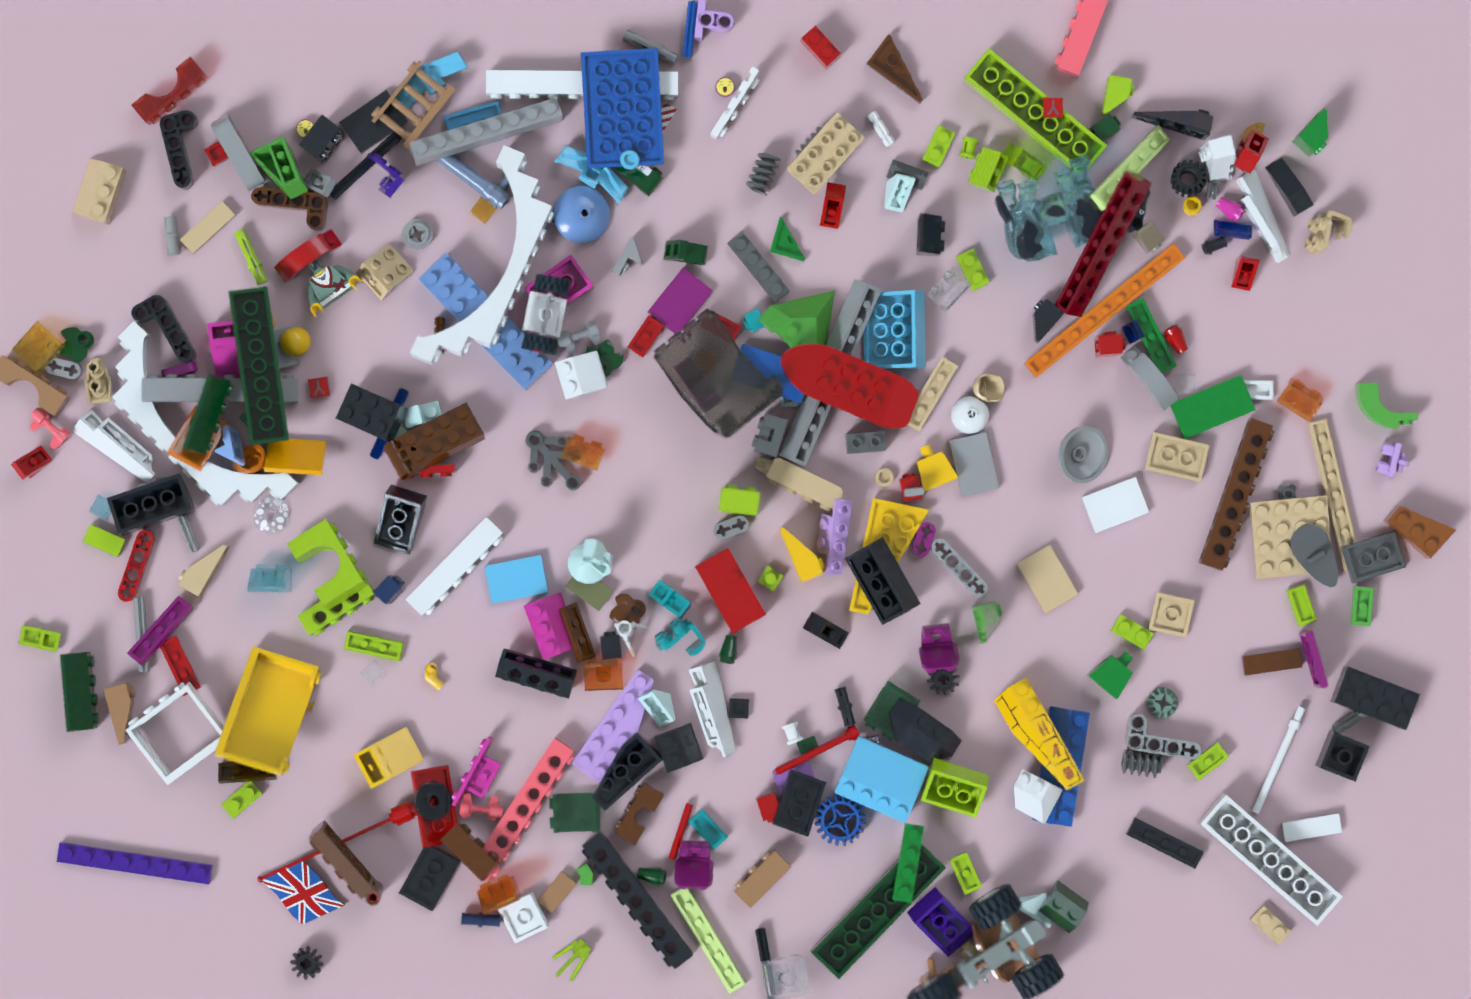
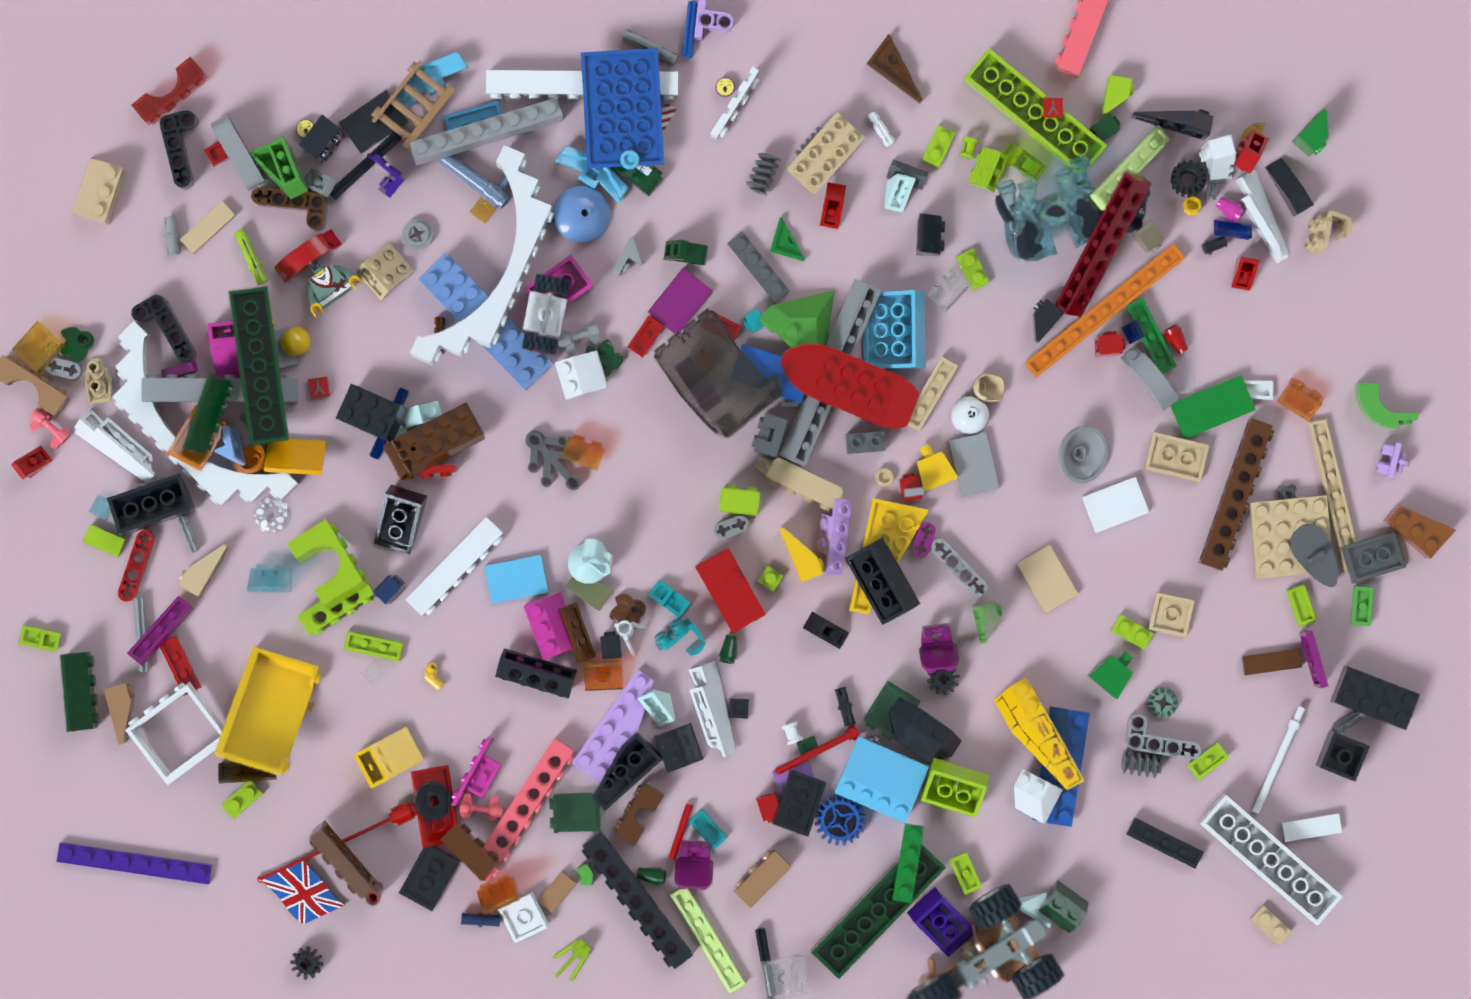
red brick [801,25,841,70] -> none

